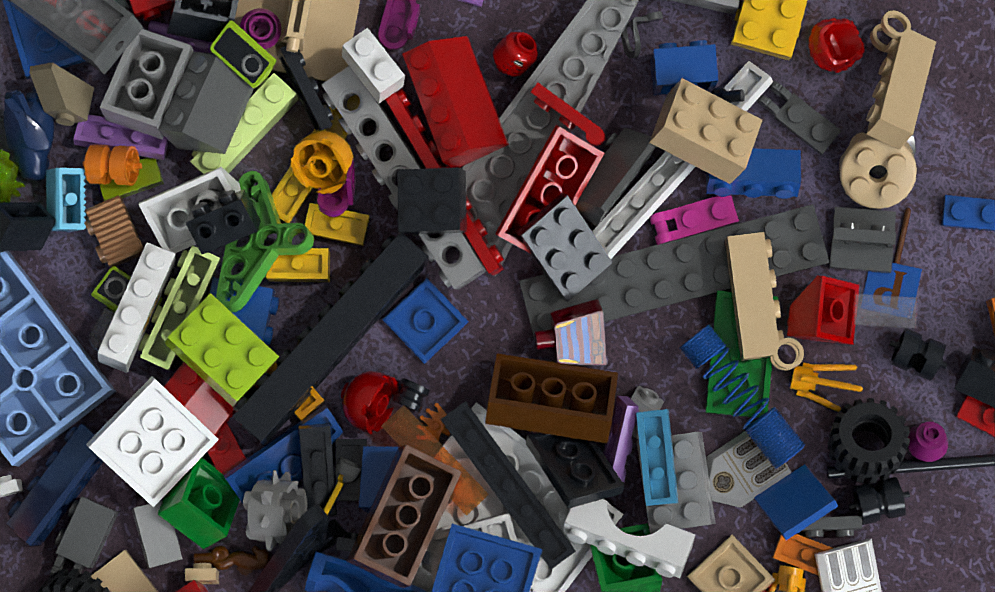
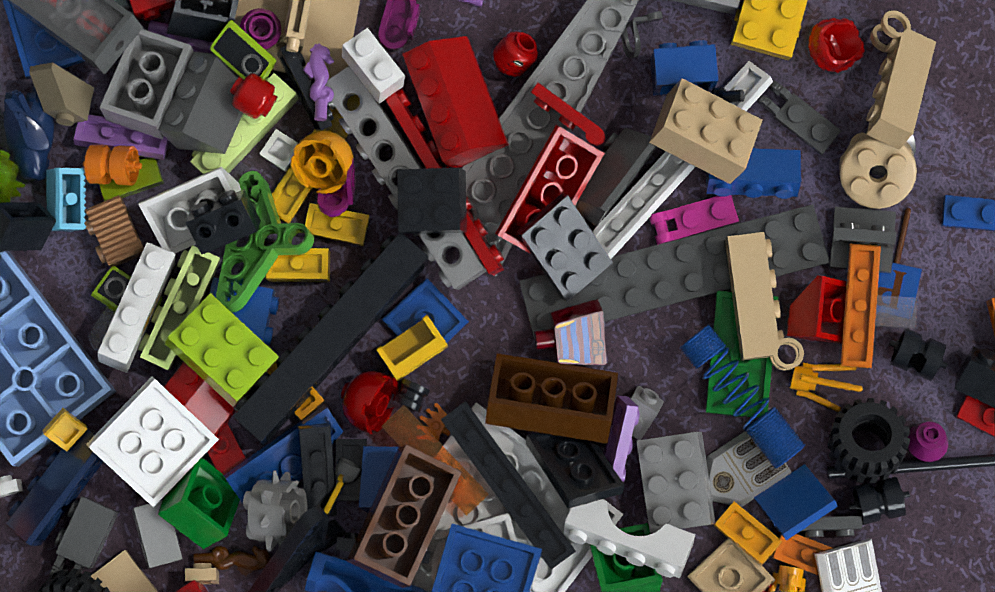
dark azure plate [636,409,679,506] -> none
none -> yellow tile [42,408,87,452]
none -> red head [230,73,278,119]
none -> white plate [260,129,298,172]
none -> medium lavender animal [303,43,334,121]
none -> yellow panel [376,315,448,381]
none -> light orange plate [714,501,782,566]
none -> orange tile [840,243,881,369]

